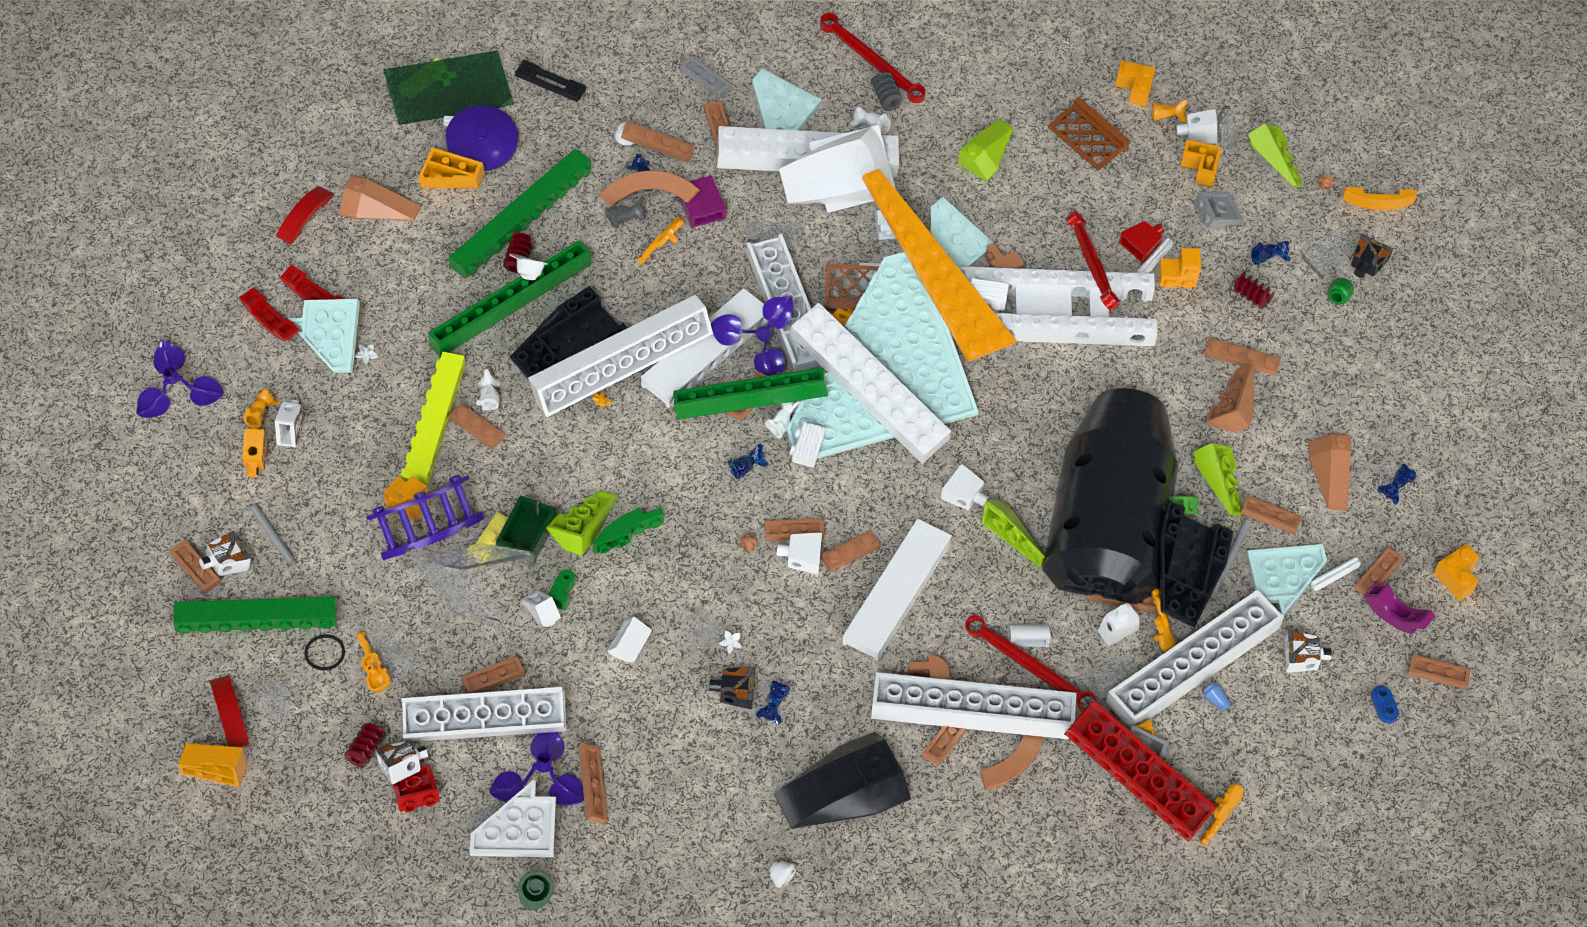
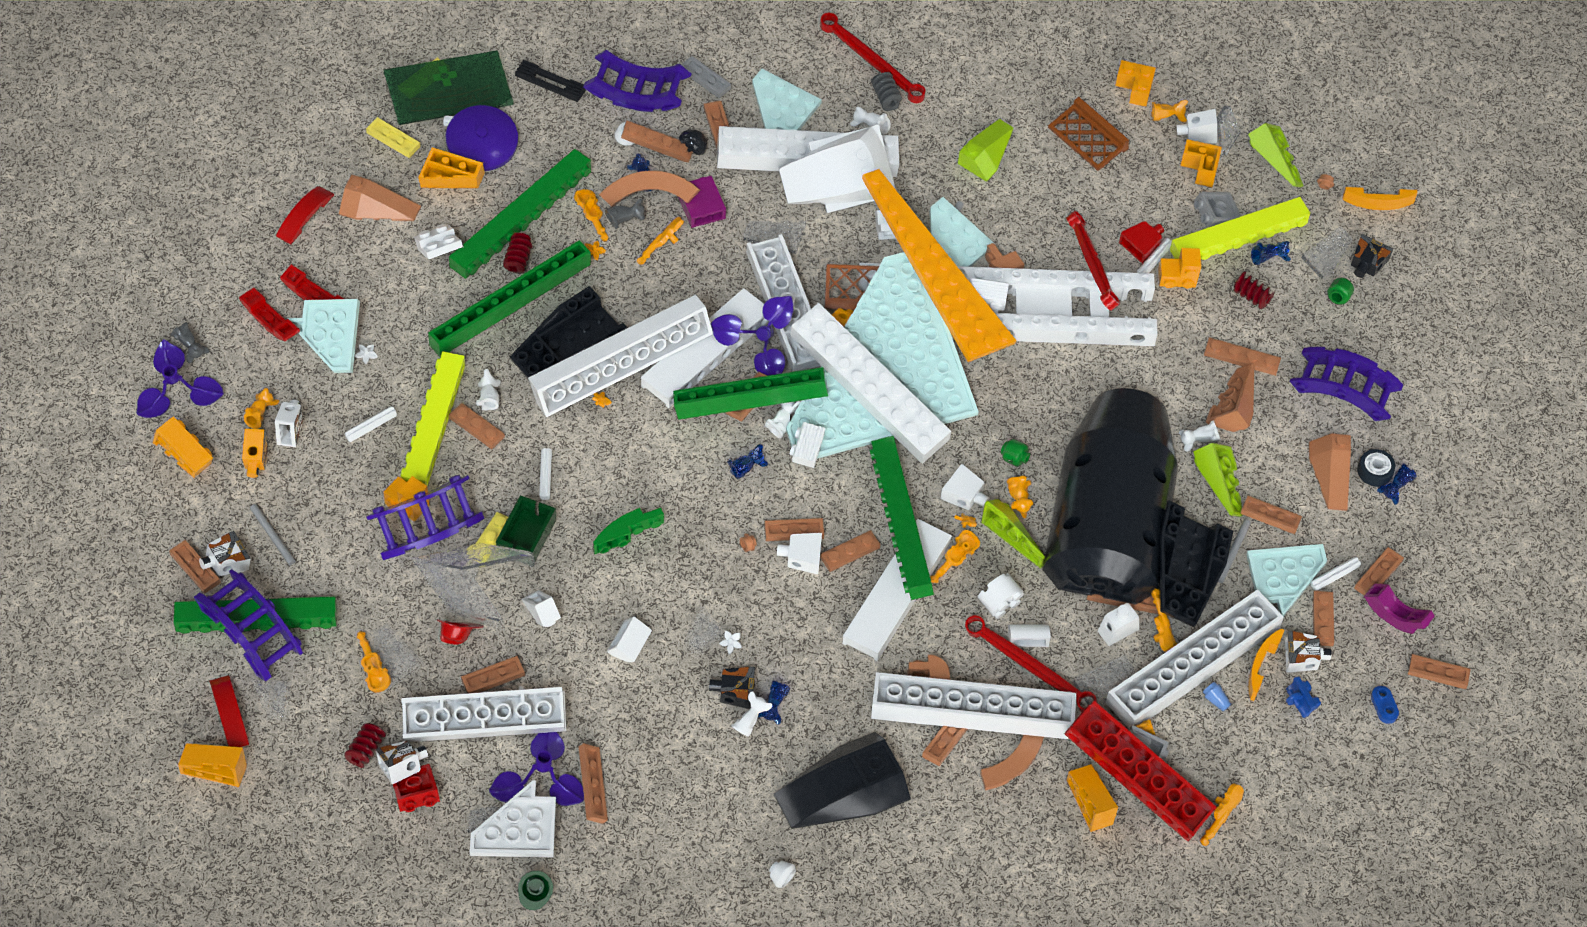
black piece [304,634,345,671] -> none
white piece [509,253,548,280] -> none
lime wedge [547,490,618,556] -> none
green leg [548,570,575,610] -> none
bright green leg [1169,496,1199,514] -> none
light orange brick [1433,543,1480,601] -> none
none -> light orange wedge [152,416,213,478]
none -> dark grey animal [171,322,209,364]
none -> dark purple fence [194,569,303,682]
none -> white axle [345,406,397,442]
none -> light yellow plate [366,117,420,158]
none -> white plate [414,224,463,259]
none -> red piece [437,619,484,645]
none -> white axle [539,448,552,500]
none -> light orange piece [574,189,609,242]
none -> dark purple fence [583,50,692,112]
none -> light orange plant [585,241,606,261]
none -> black hair [679,129,707,156]
none -> white animal [732,691,772,737]
none -> green brick [869,436,934,600]
none -> light orange piece [931,530,980,583]
none -> light orange plant [954,513,977,528]
none -> white brick [978,573,1024,619]
none -> green head [1001,439,1030,467]
none -> light orange animal [1007,476,1033,518]
none -> light orange wedge [1067,764,1118,832]
none -> neon yellow brick [1170,197,1310,260]
none -> white animal [1179,420,1221,452]
none -> light orange slope [1248,629,1284,701]
none -> blue hips [1286,677,1321,718]
none -> dark purple fence [1289,347,1404,421]
none -> nougat plate [1313,591,1334,646]
none -> wheel [1357,449,1396,487]

